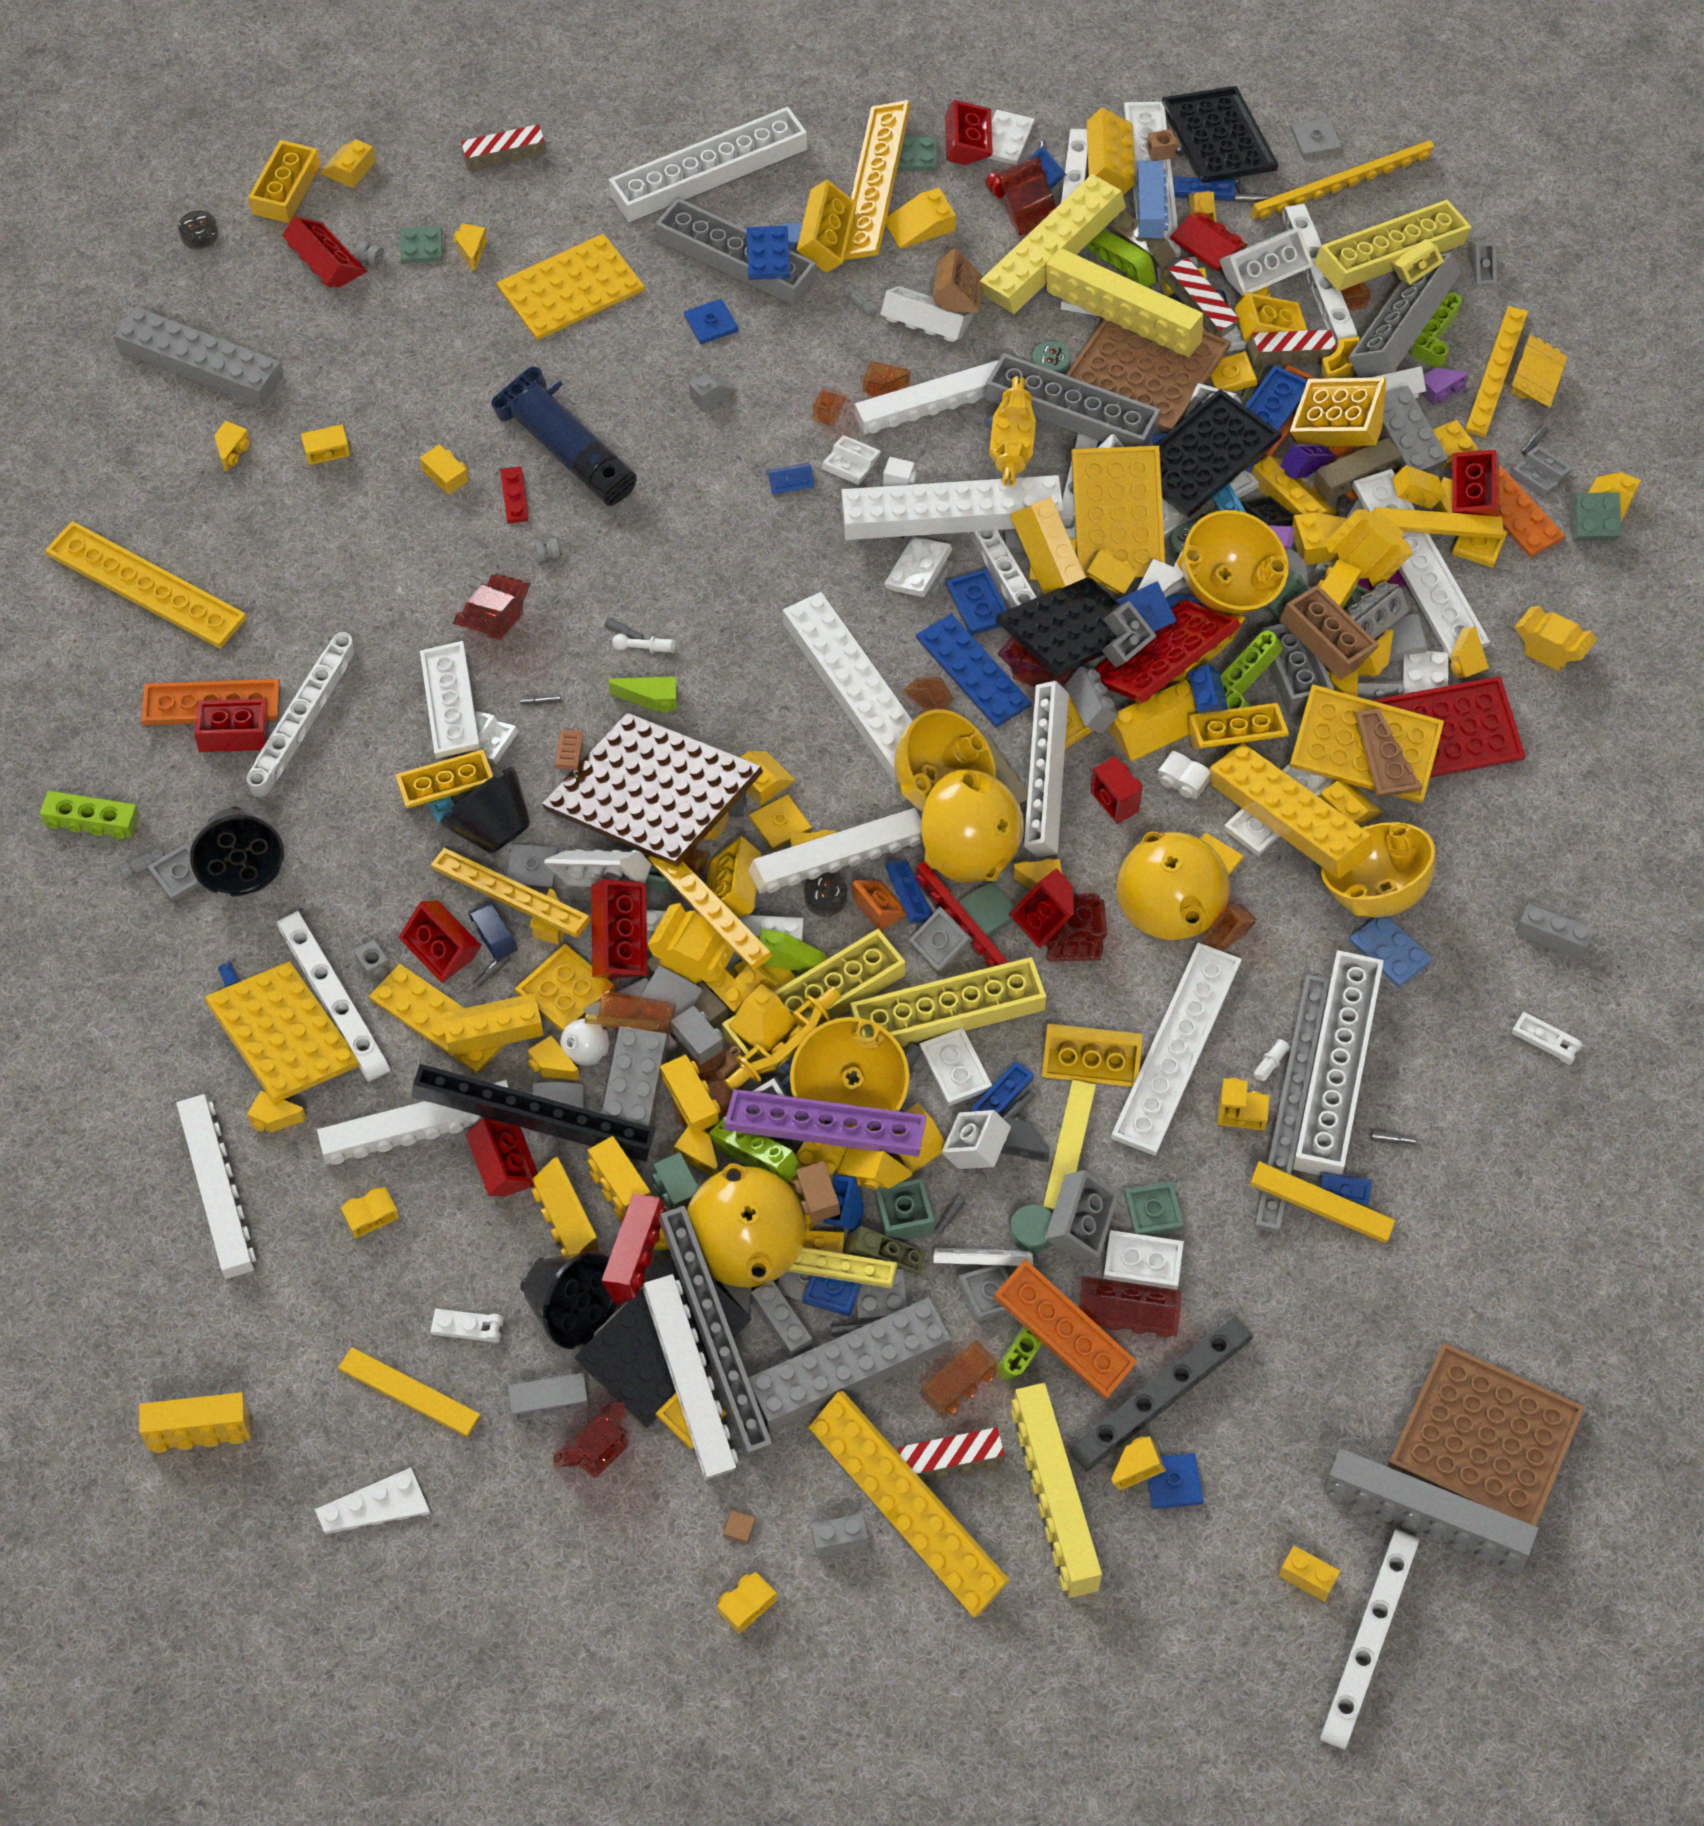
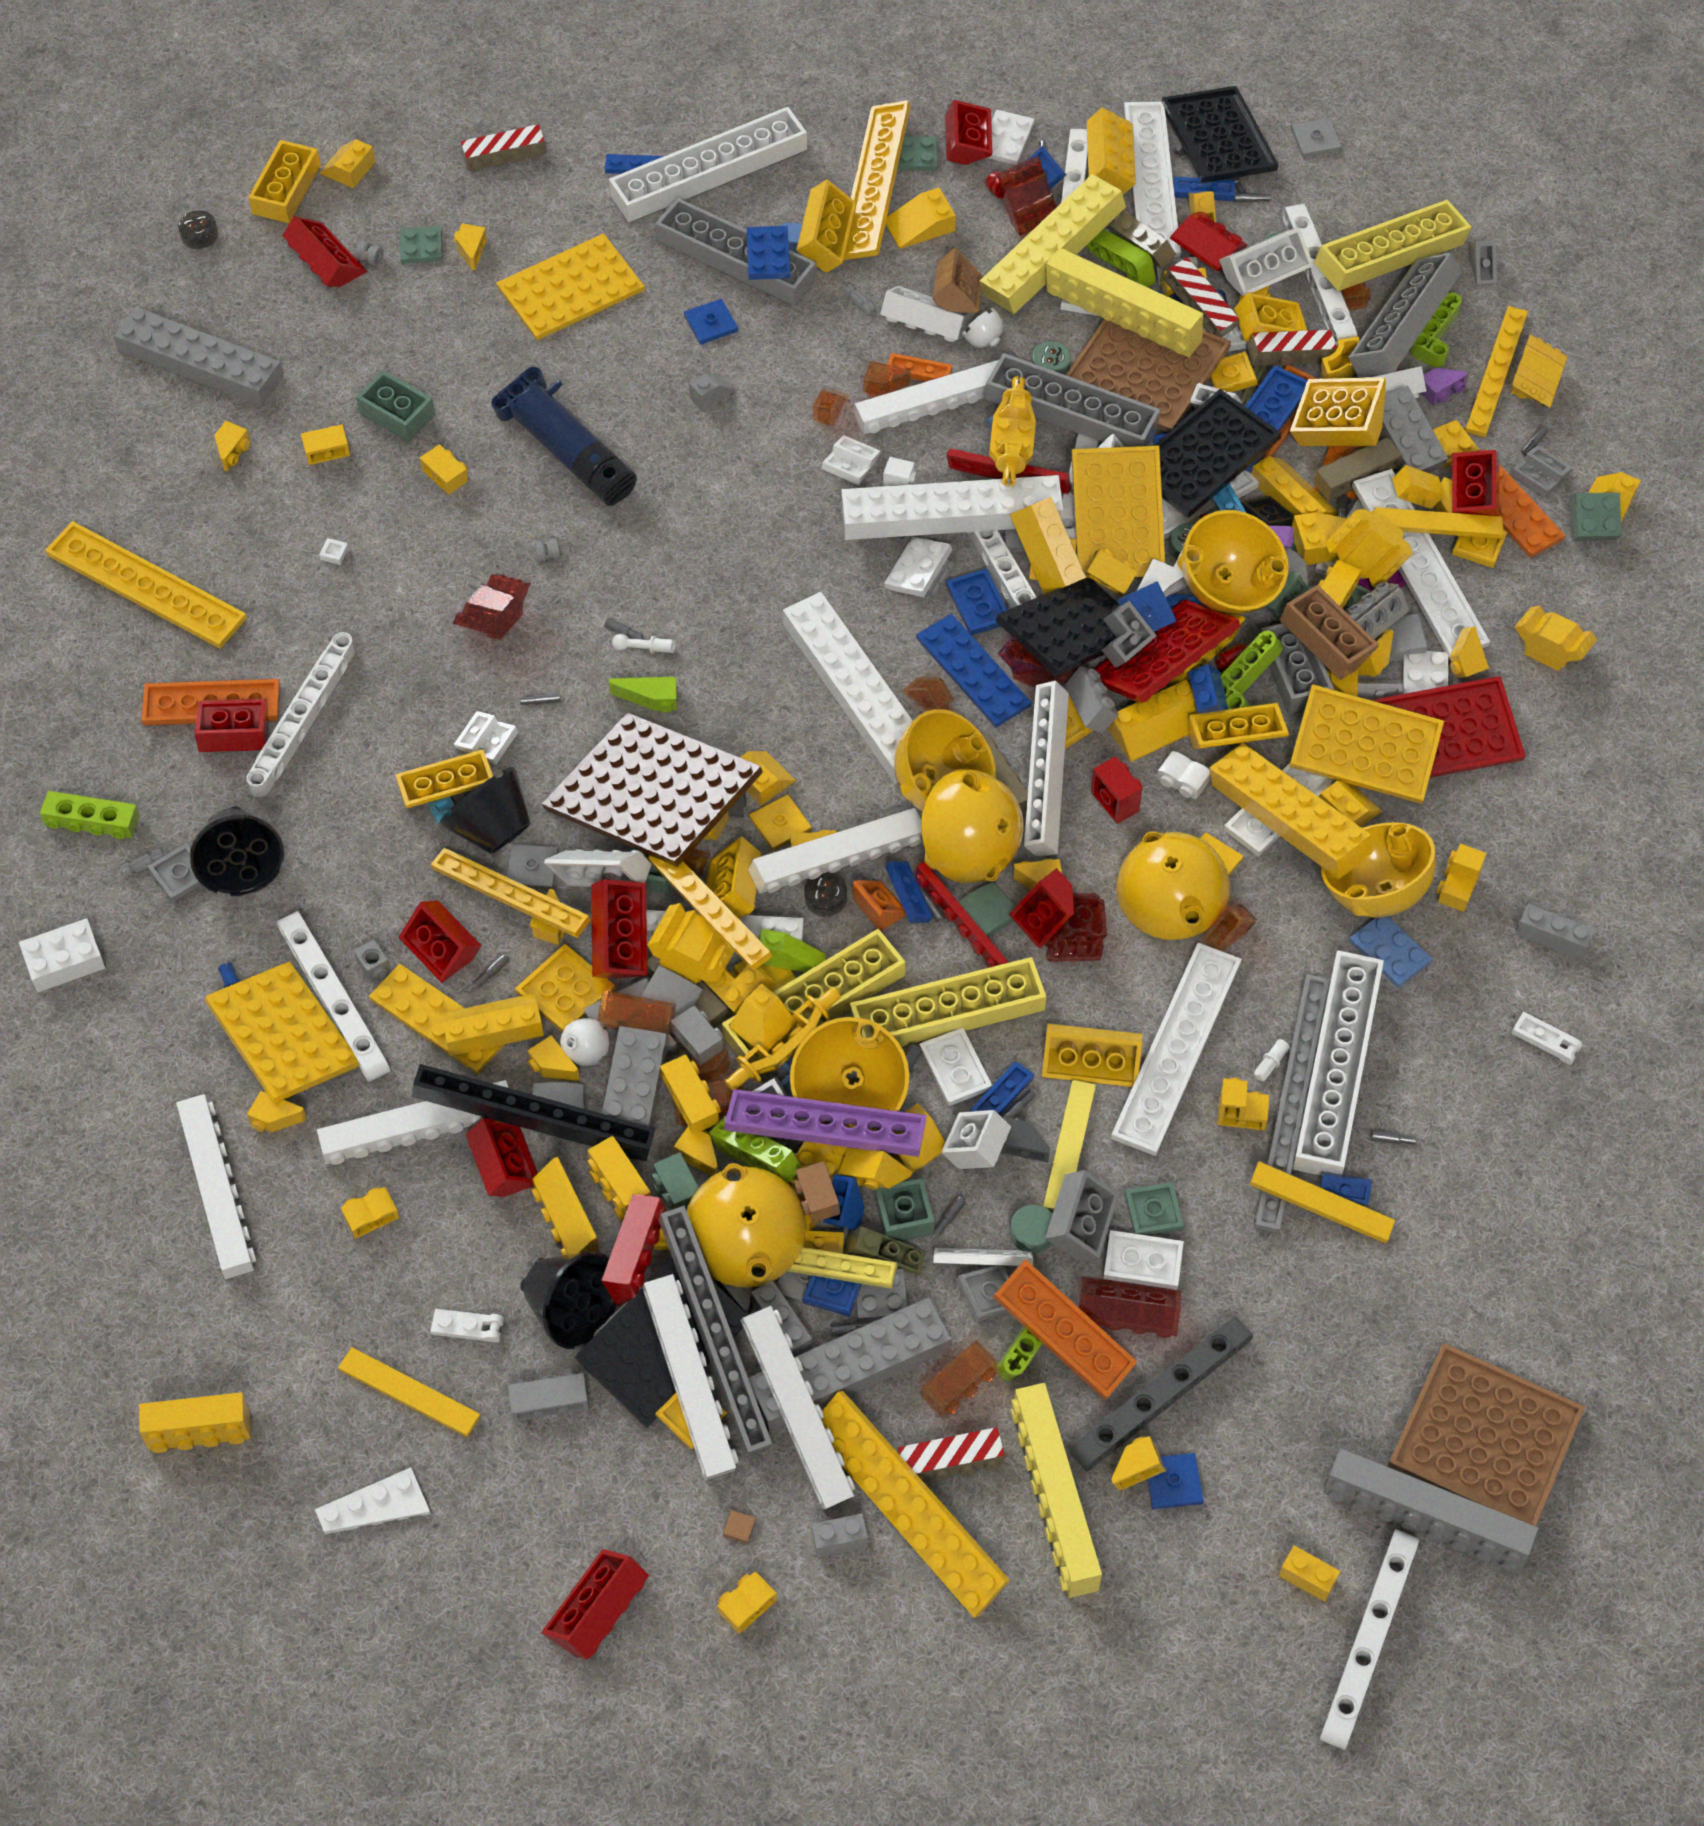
white plate [420,641,481,759] -> none
dark blue beam [468,902,518,961] -> none
red plate [500,467,529,524] -> none
clear red slope [553,1402,629,1478] -> none
nougat slope [555,730,583,770] -> none
clear yellow bar [585,1014,658,1031] -> none
medium nougat arm [716,1046,742,1081] -> none
blue panel [766,463,814,494] -> none
light grey plate [908,907,973,973] -> none
medium blue brick [1137,160,1169,239] -> none
medium nougat brick [1146,129,1179,161] -> none
flat silver piece [1181,396,1202,422] -> none
yellow plate [1250,140,1434,220] -> none
dark purple slope [1280,444,1337,479] -> none
medium nougat wing [1355,708,1423,798] -> none
light yellow brick [1391,239,1444,285] -> none
none -> white brick [19,918,105,993]
none -> white plate [319,538,349,565]
none -> sand green brick [356,370,435,442]
none -> red slope [541,1549,650,1660]
none -> blue plate [605,154,664,174]
none -> white brick [740,1306,855,1509]
none -> orange plate [886,353,952,382]
none -> red plate [946,448,1071,495]
none -> white cylinder [962,308,1004,348]
none -> red brick [1216,643,1247,672]
none -> yellow brick [1436,843,1487,912]

